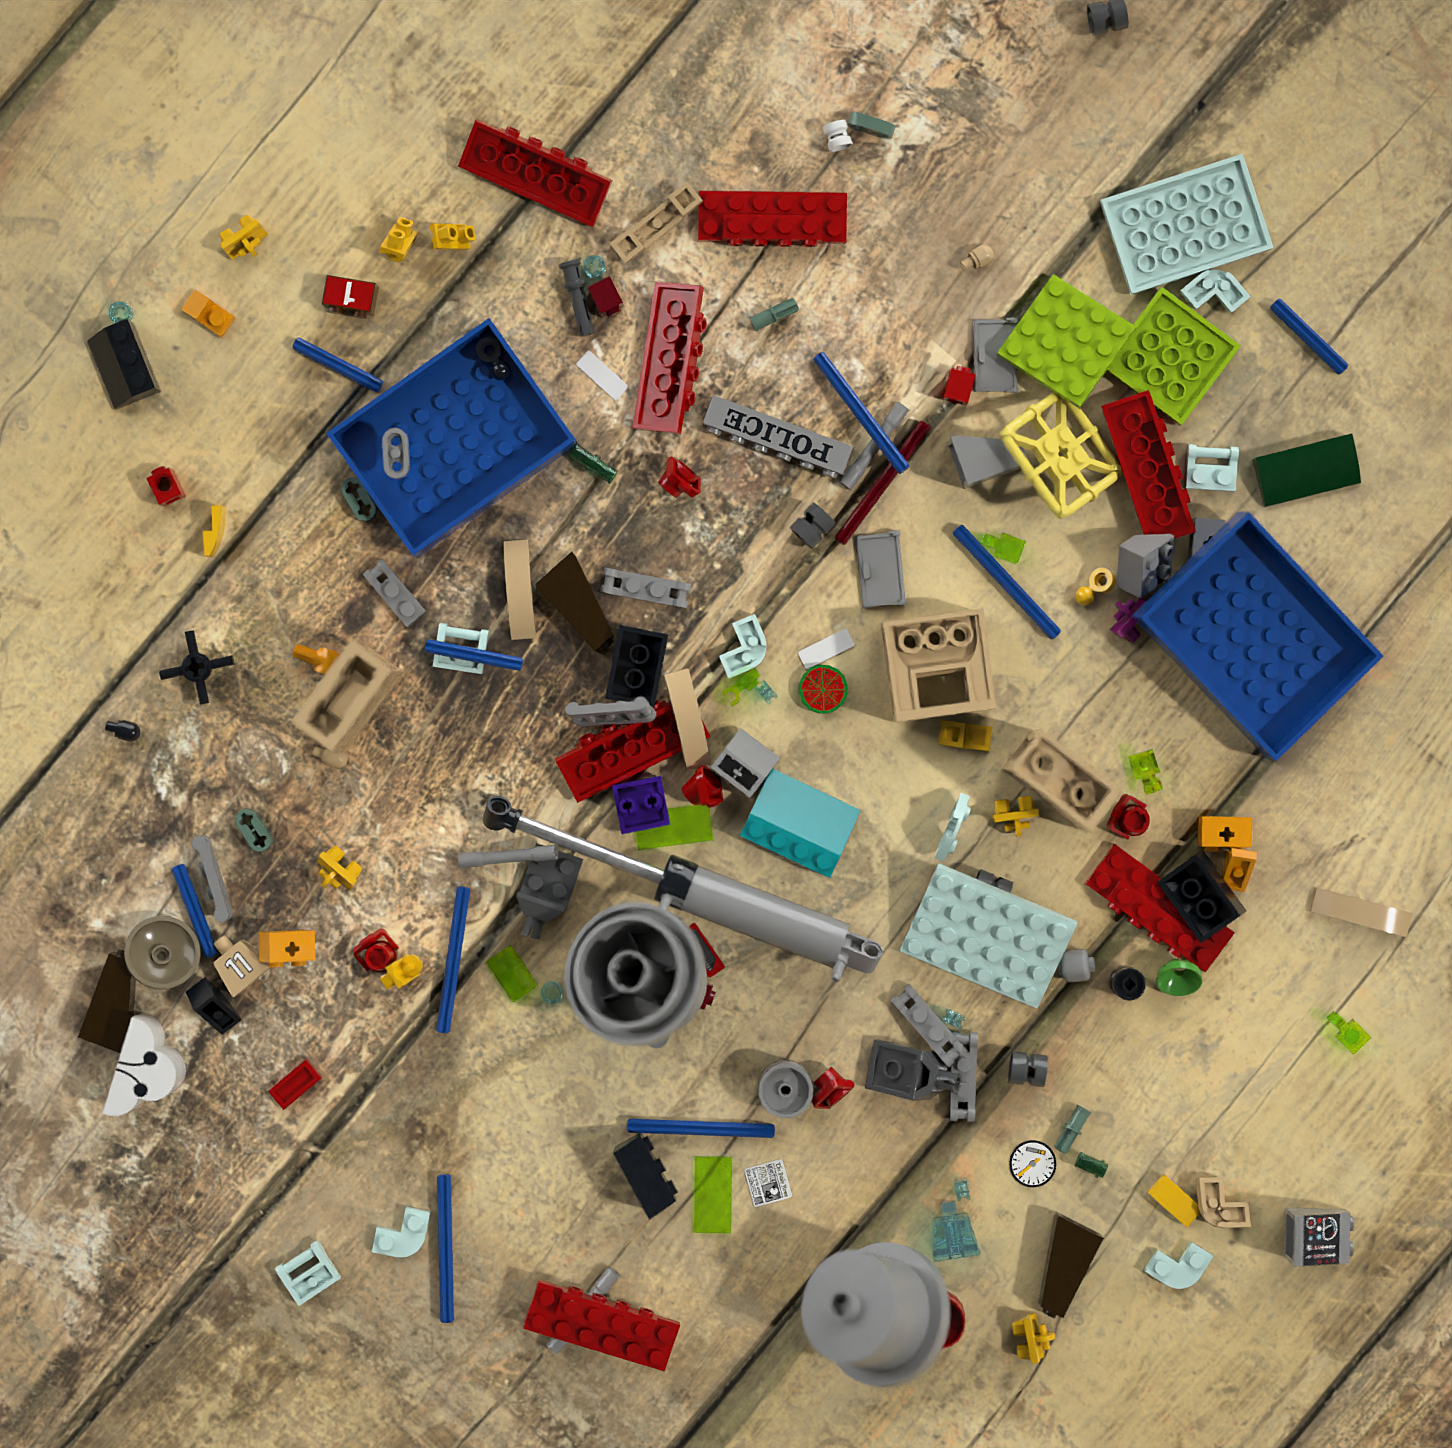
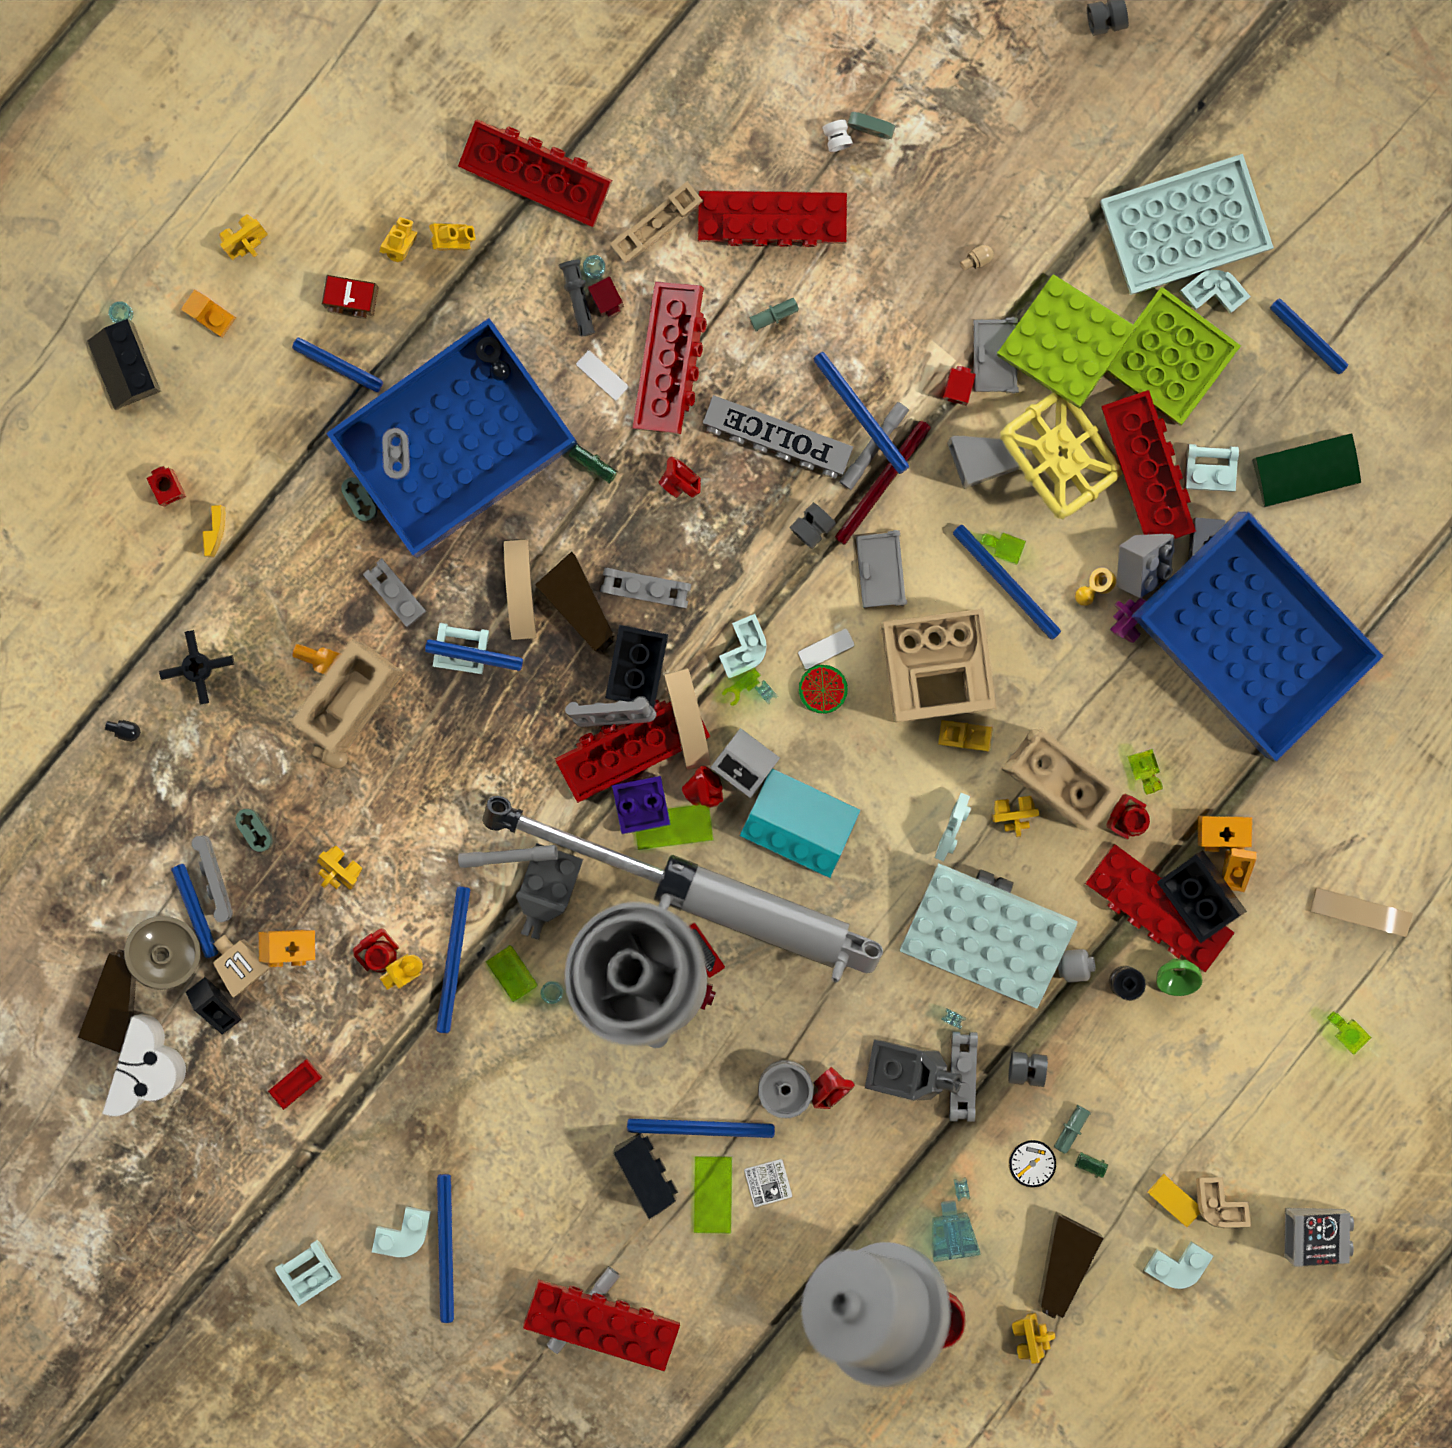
light grey plate [890,984,967,1067] -> none

